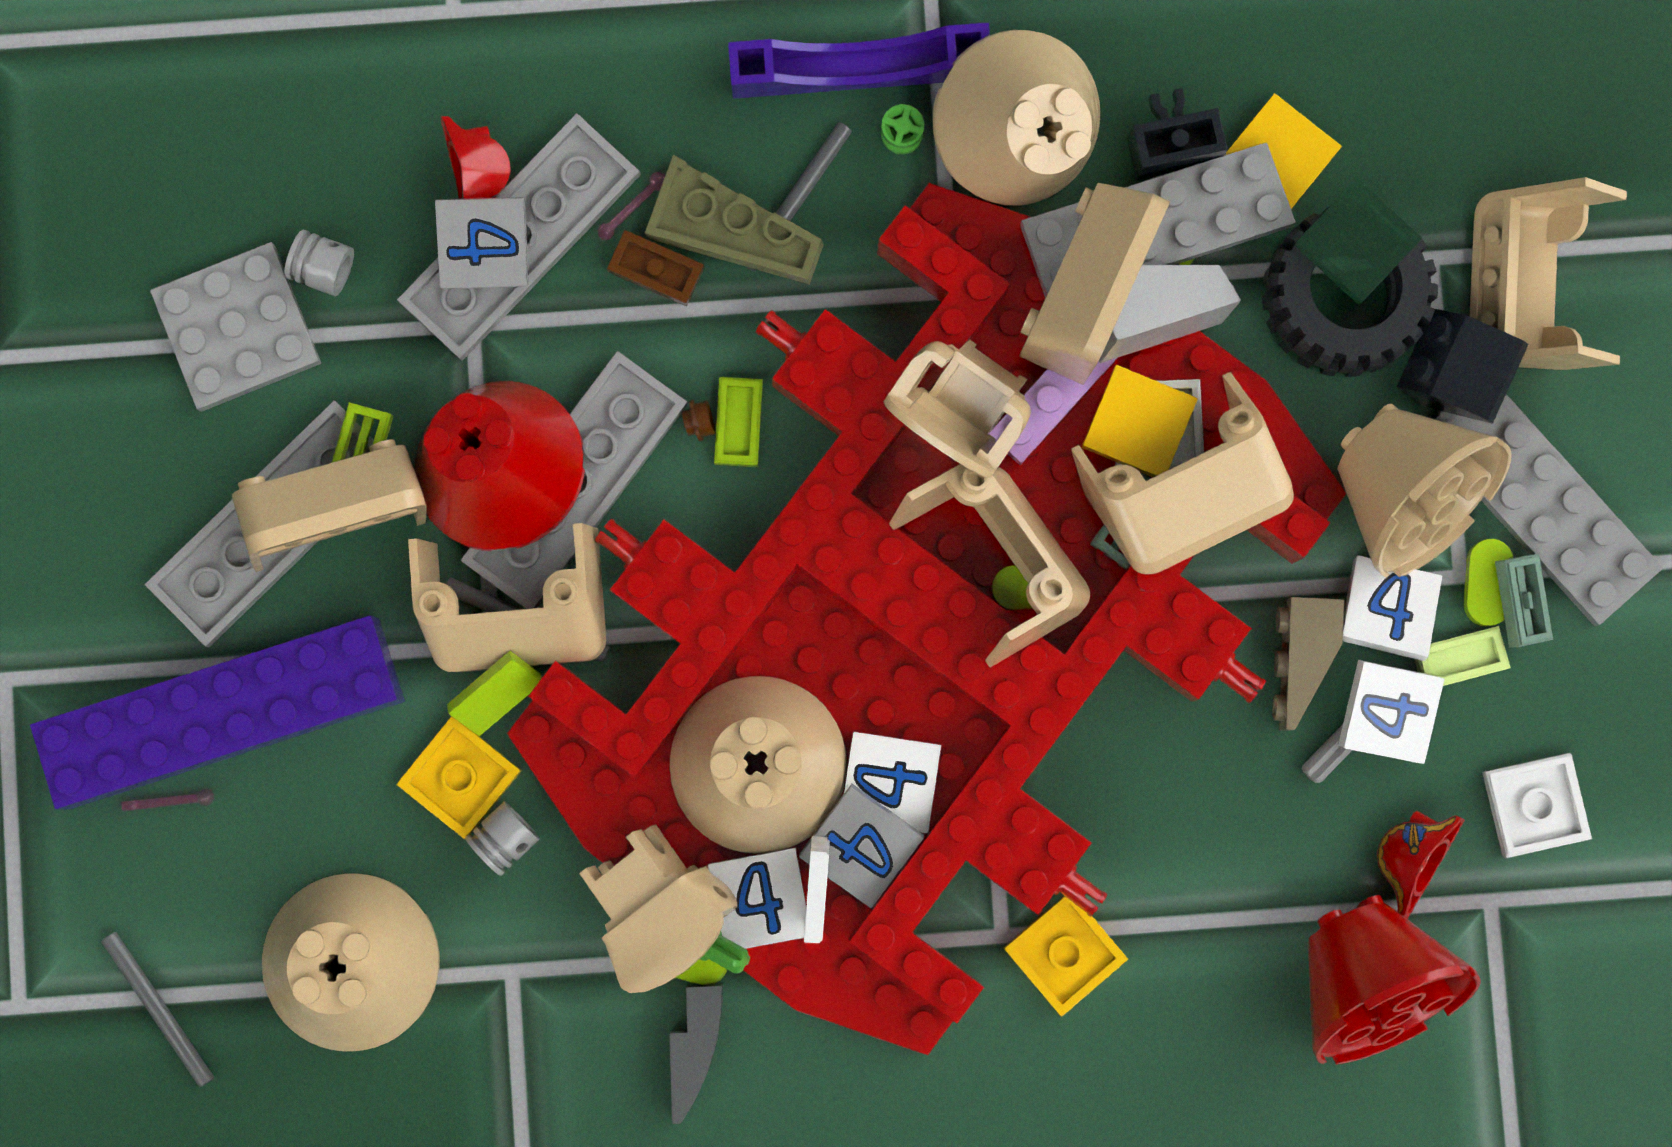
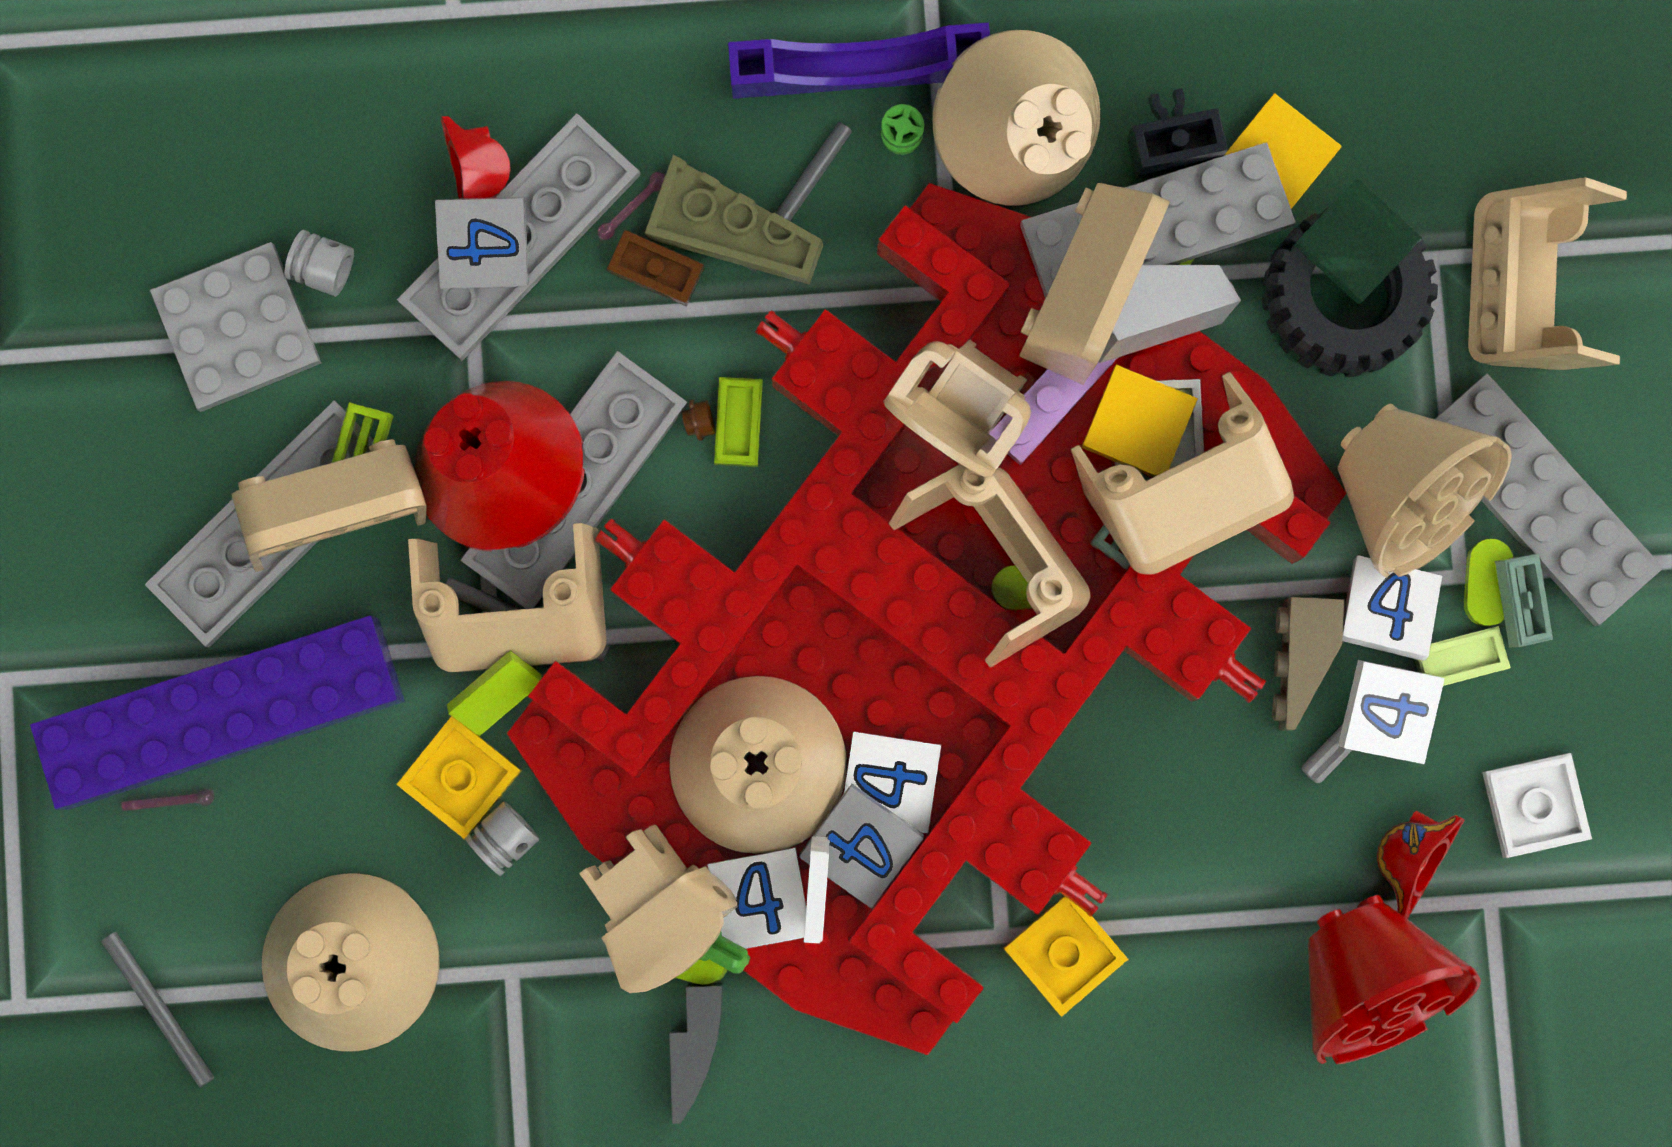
black slope [1397,308,1529,424] -> none

